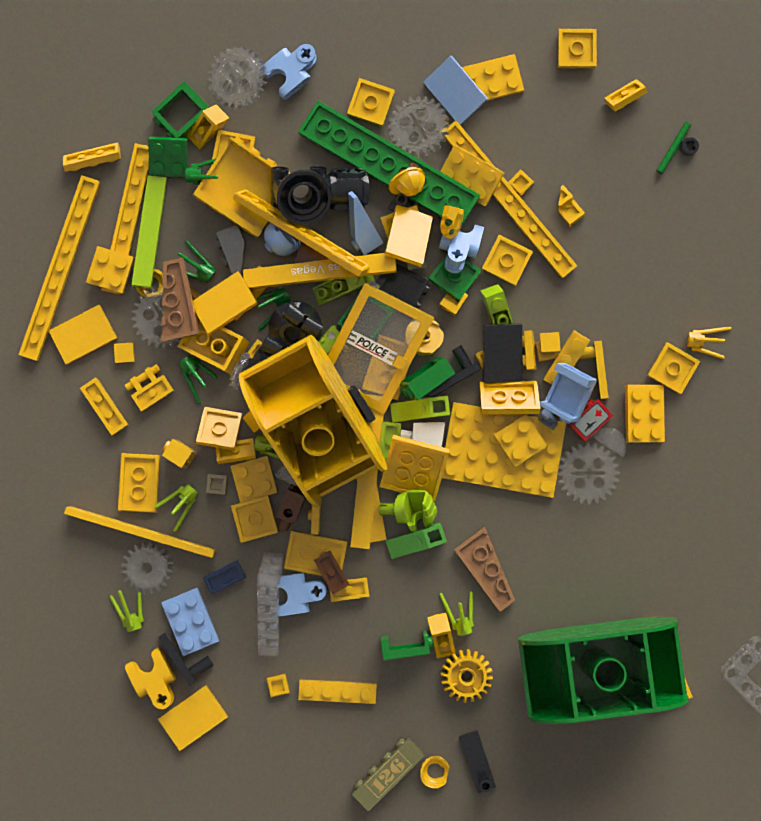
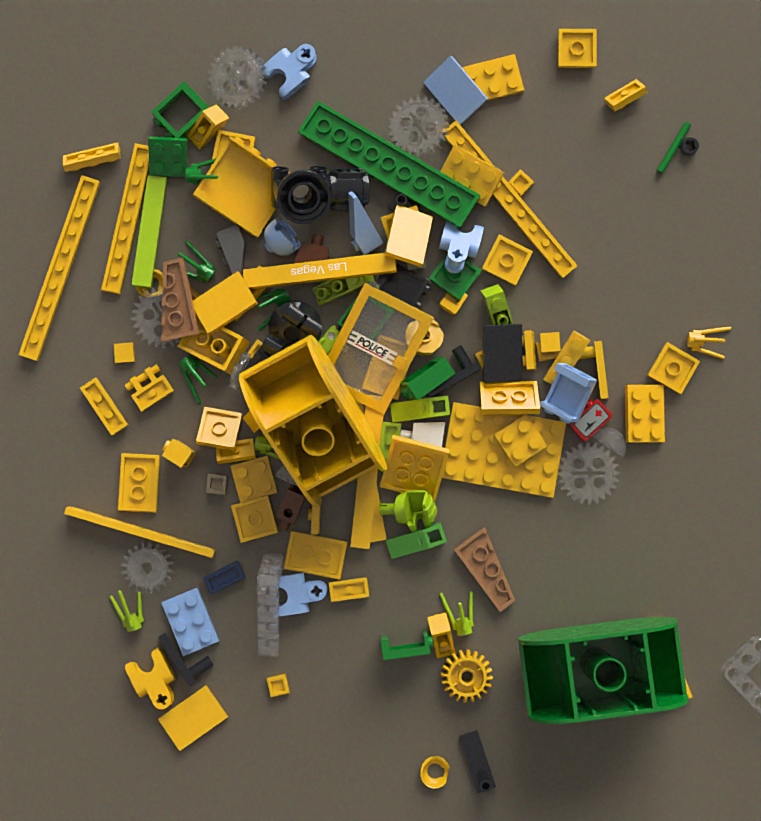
yellow tile [49,304,118,365] -> none
yellow plate [86,246,135,294] -> none
lime plant [154,484,198,532] -> none
yellow tile [233,189,370,277] -> none
yellow plate [298,679,377,704] -> none
reddish brown plate [314,551,350,594] -> none
yellow plate [347,78,395,127] -> none
black tile [348,386,375,423] -> none
olive brick [352,736,424,812] -> none
yellow piece [389,163,425,196] -> none
yellow rock [440,206,464,239] -> none
sand blue tile [538,408,558,430] -> none
yellow slope [558,185,585,227] -> none

